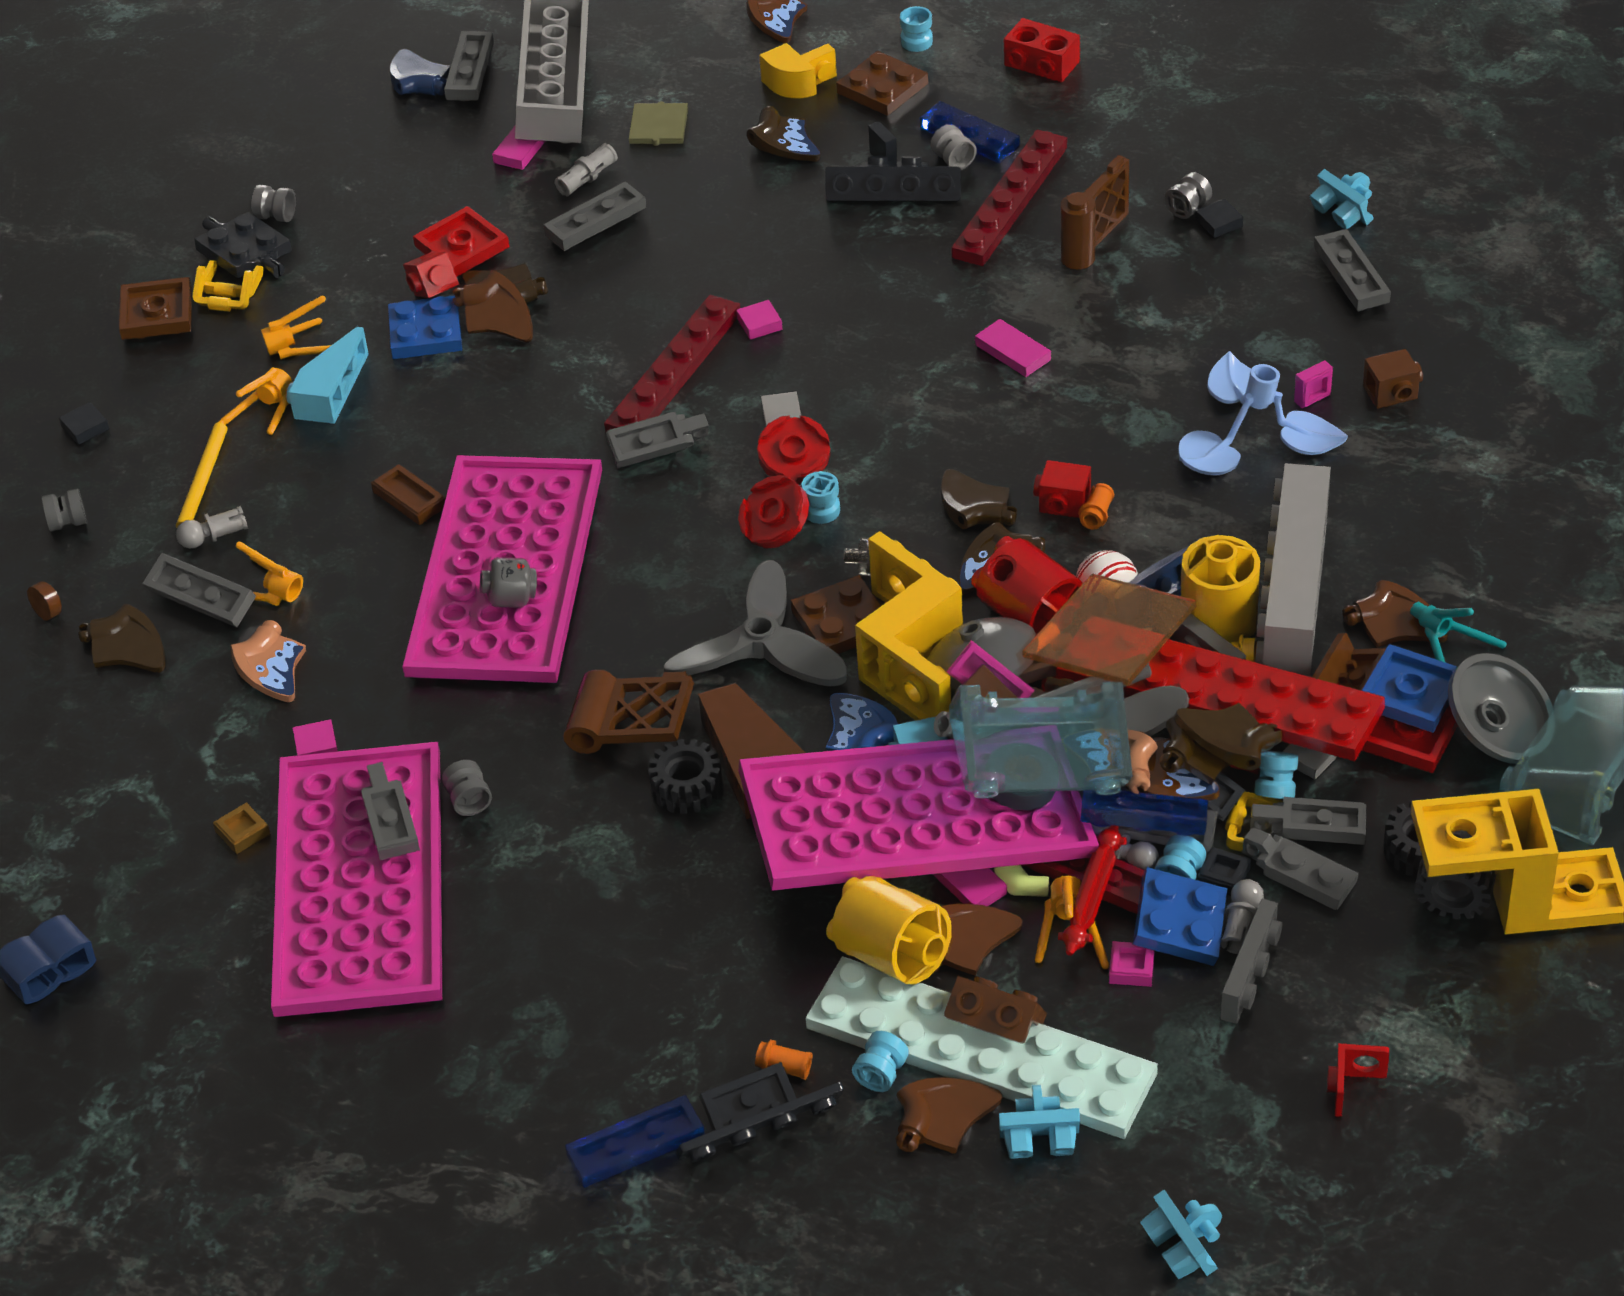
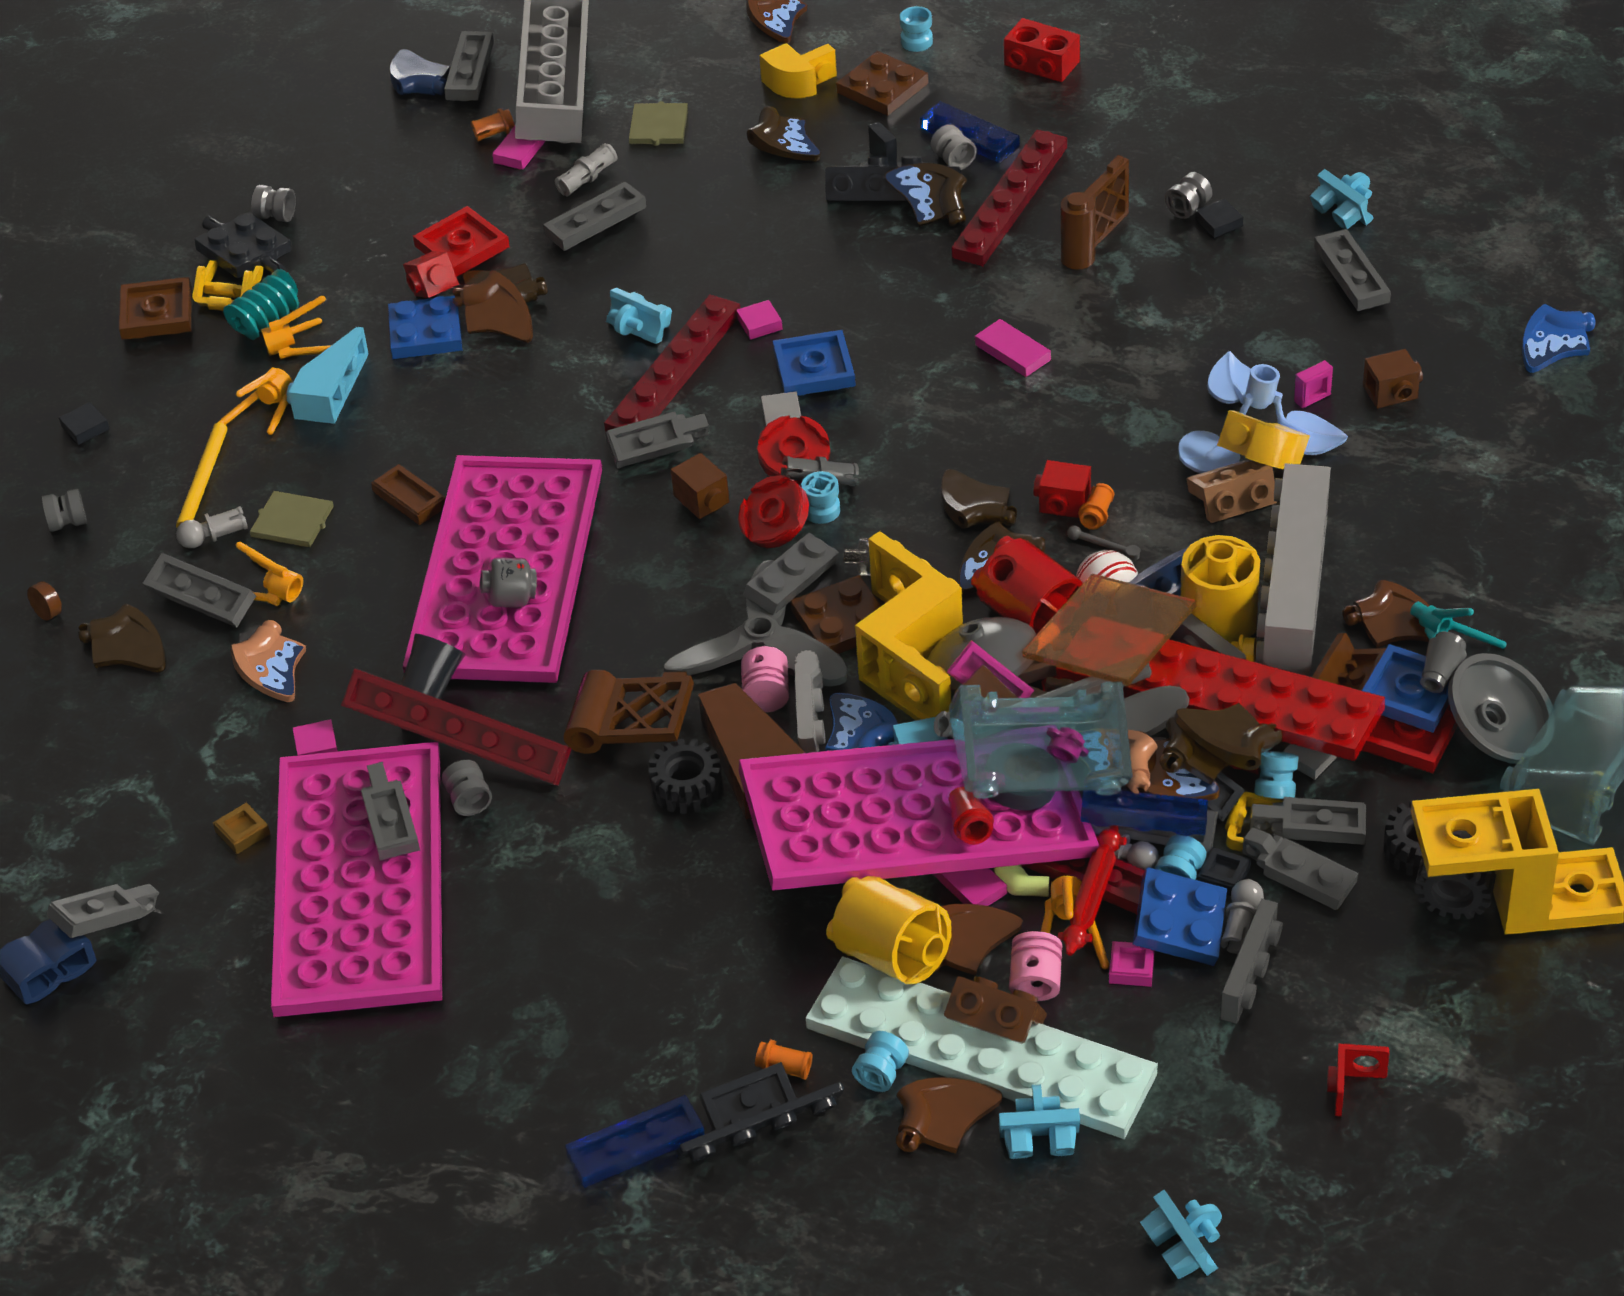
none -> dark grey hinge [47,884,159,938]
none -> teal piece [223,269,299,340]
none -> olive piece [250,491,334,547]
none -> dark red tile [341,668,572,785]
none -> black plant [400,633,466,699]
none -> orange pin [471,108,515,142]
none -> medium azure hips [606,288,672,344]
none -> reddish brown brick [671,452,730,519]
none -> bright pink piece [741,646,789,712]
none -> dark grey plate [743,533,839,615]
none -> blue plate [773,330,856,396]
none -> dark grey pin [781,456,859,487]
none -> light grey hinge [795,650,825,753]
none -> dark brown arm [885,163,967,227]
none -> red cone [948,786,994,845]
none -> bright pink piece [1009,931,1062,1001]
none -> magenta plate [1046,727,1089,763]
none -> dark grey hinge [1067,526,1141,561]
none -> medium nougat bracket [1186,459,1277,523]
none -> yellow brick [1217,410,1310,469]
none -> dark grey cone [1420,631,1467,693]
none -> blue arm [1522,304,1595,373]

